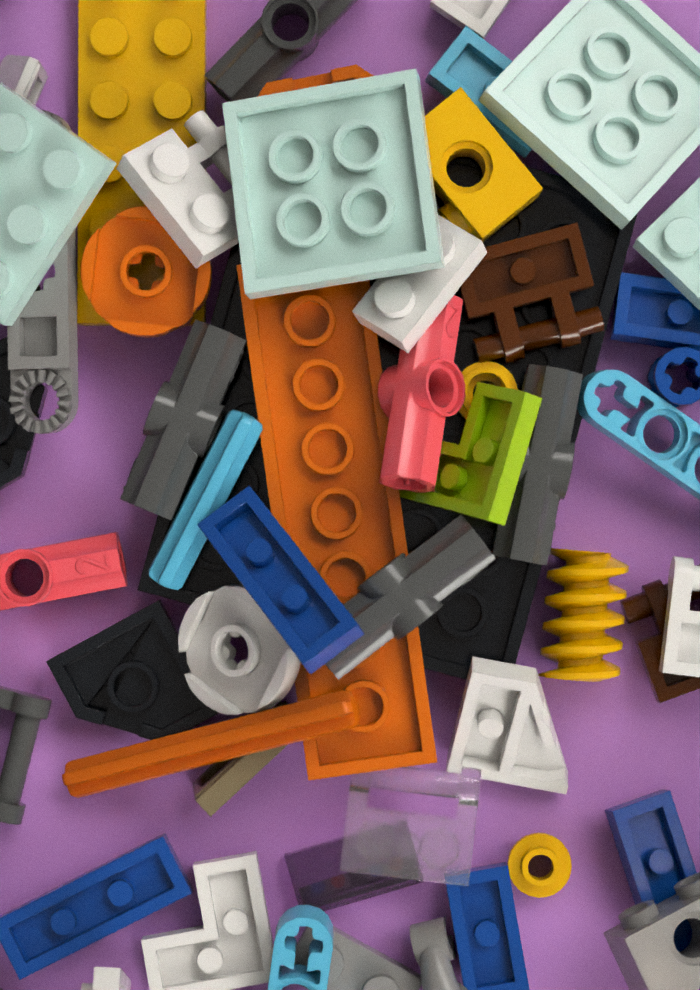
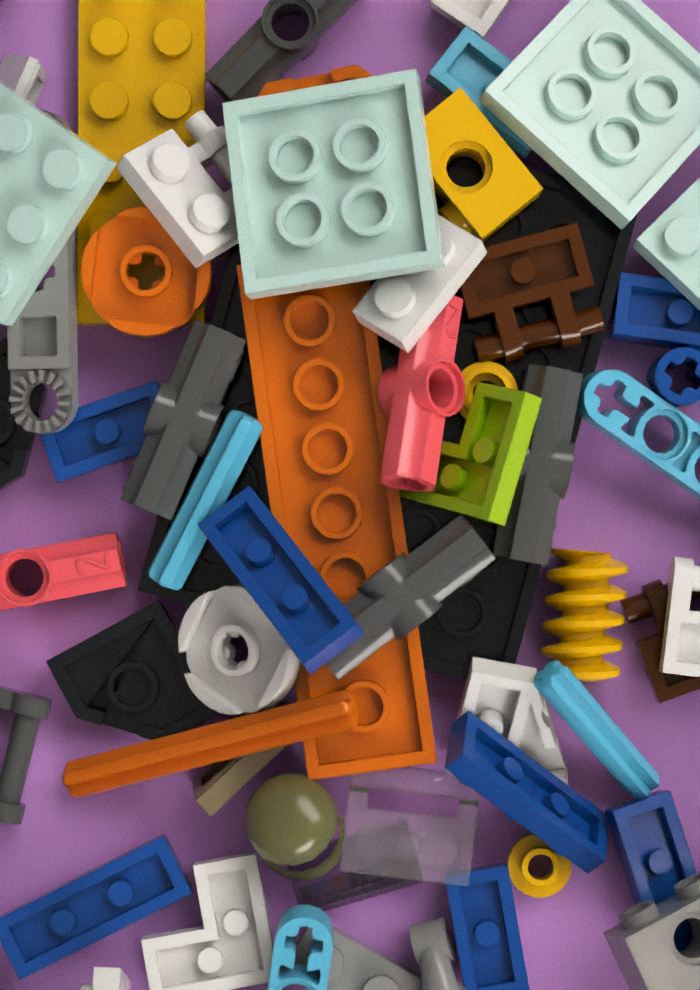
none -> blue plate [40,380,160,483]
none -> olive helmet [244,773,347,881]
none -> blue plate [445,711,608,874]
none -> medium azure axle [534,660,660,799]

